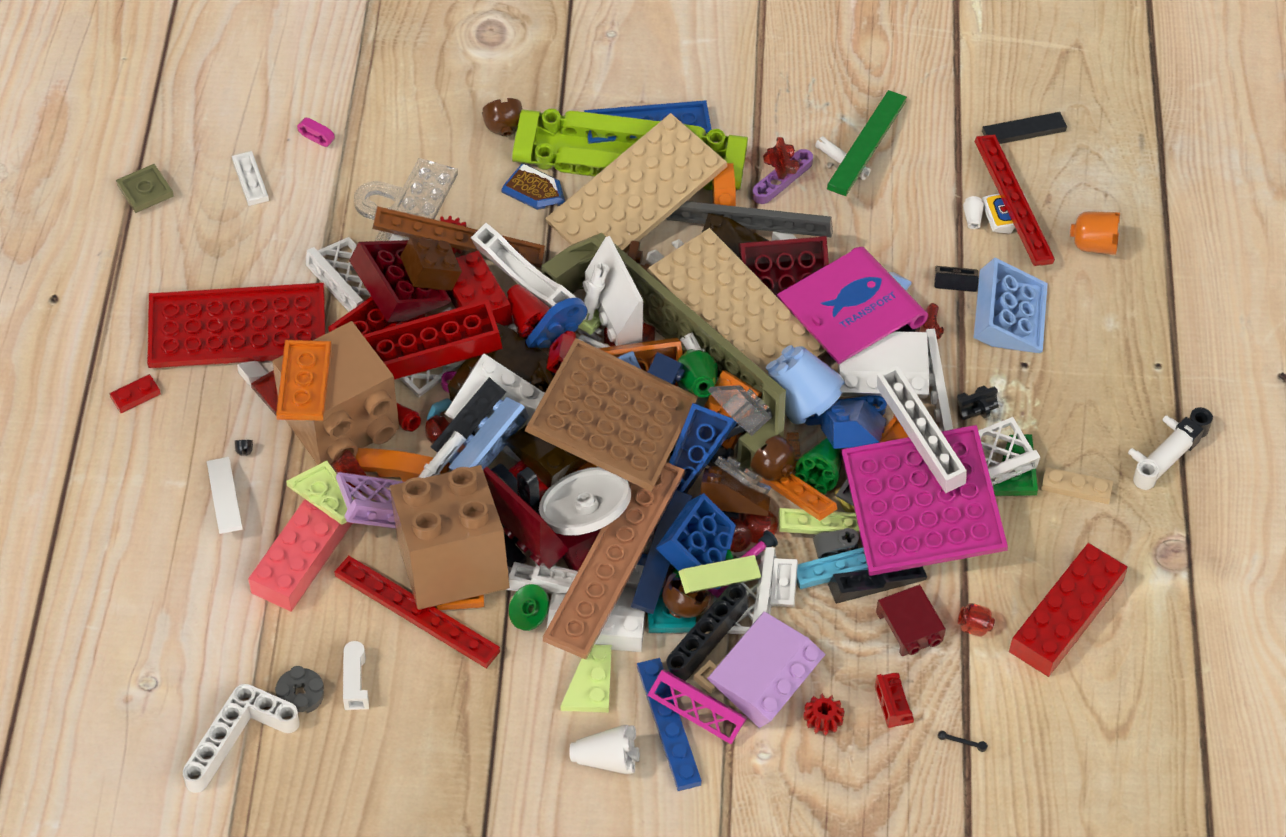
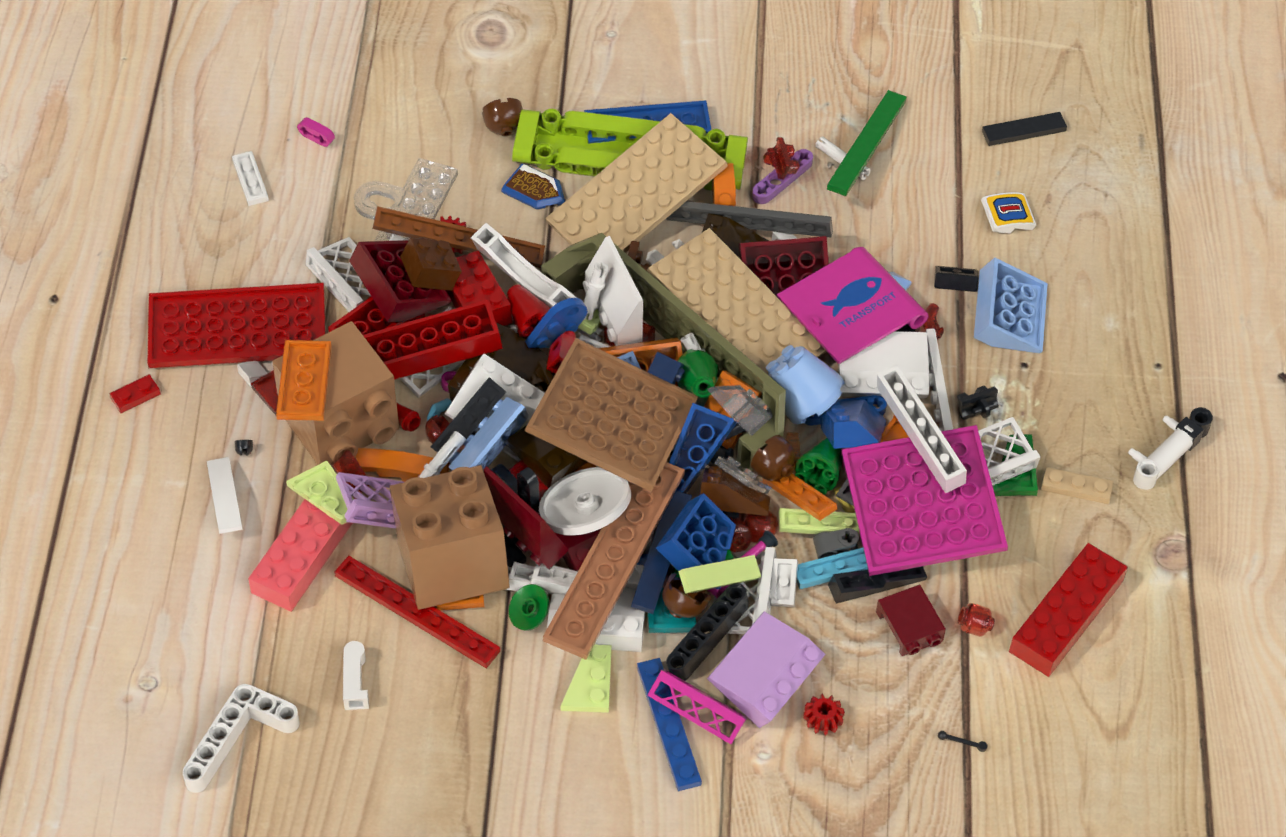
olive plate [116,164,174,213] -> none
dark grey plate [275,666,324,714] -> none
white cone [570,725,640,774] -> none
tan plate [693,660,717,694] -> none
red hinge [875,673,914,728] -> none
white cone [963,196,984,229] -> none
red tile [974,135,1055,266] -> none
orange cylinder [1070,211,1120,255] -> none

